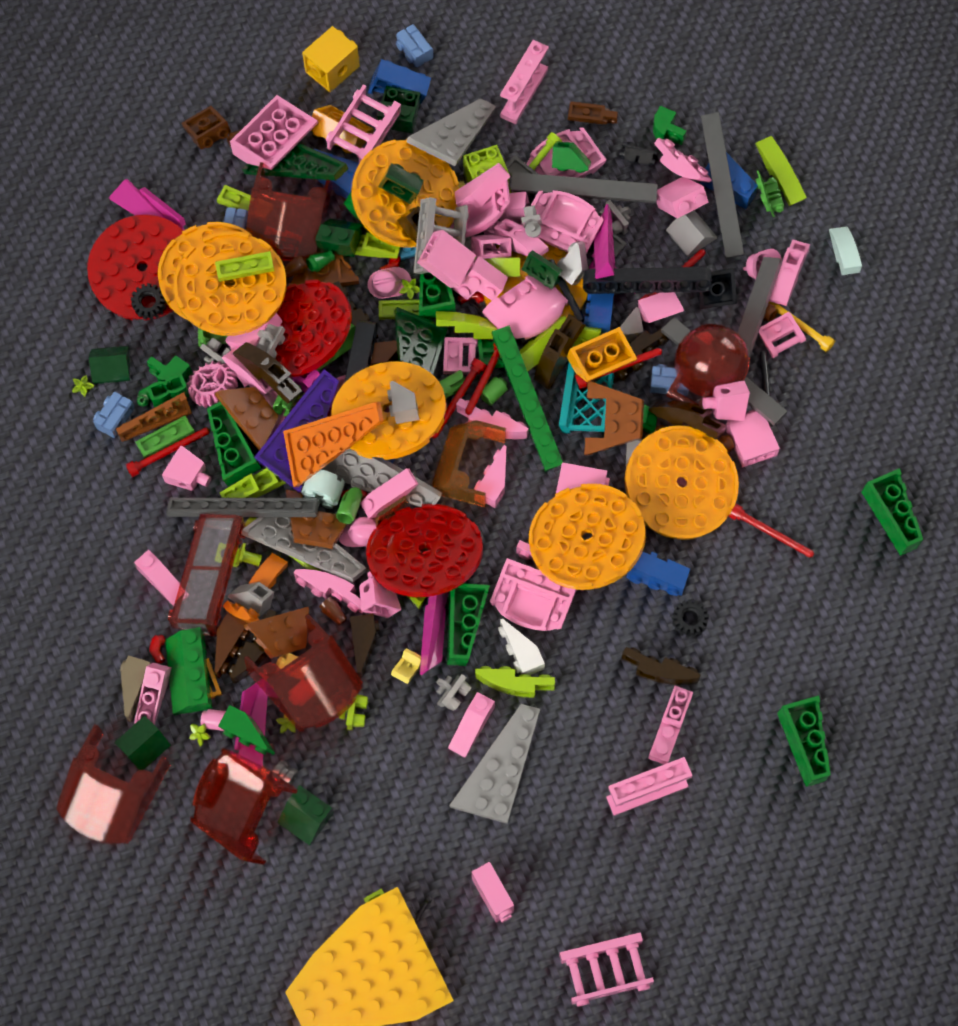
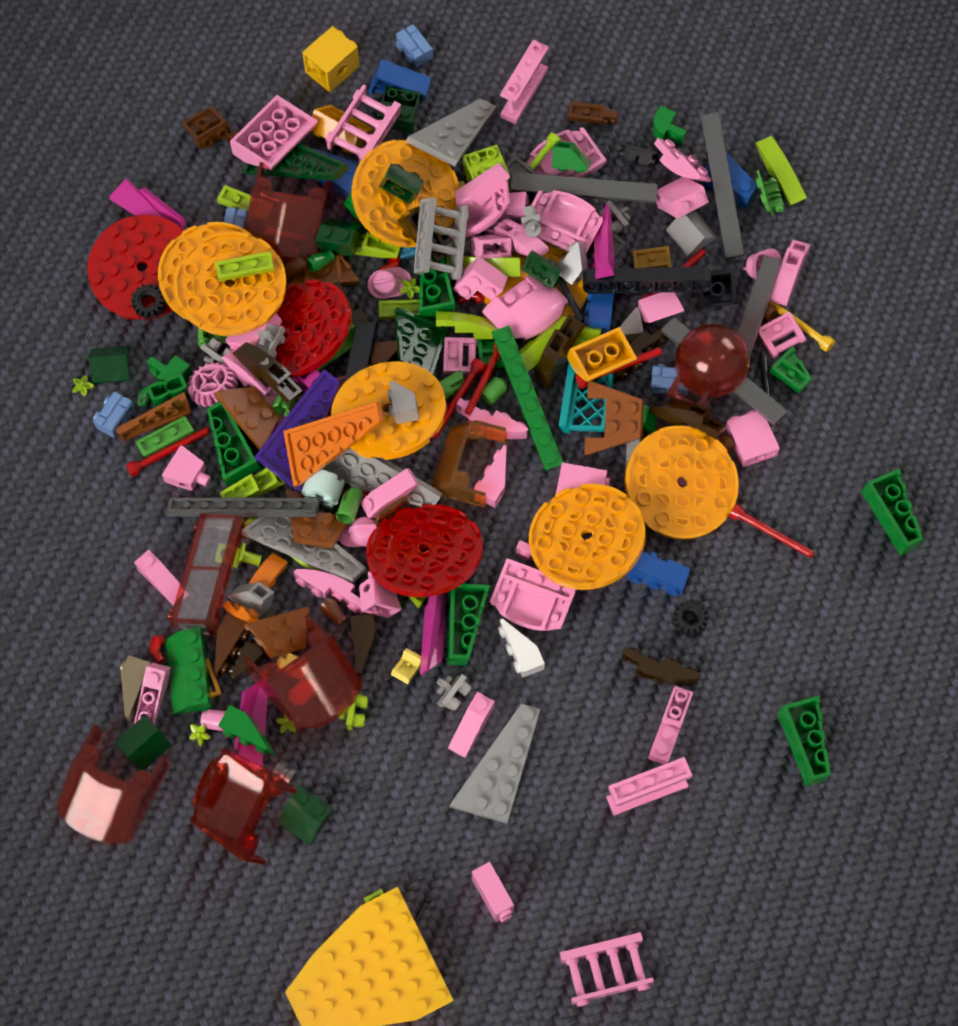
bright pink brick [417,230,476,288] -> none
lime slope [475,666,555,698] -> none
bright pink torso [702,381,750,421] -> none
light aqua slope [829,227,862,275] -> none
none -> pearl gold slope [633,246,671,268]
none -> green wing [770,347,812,394]

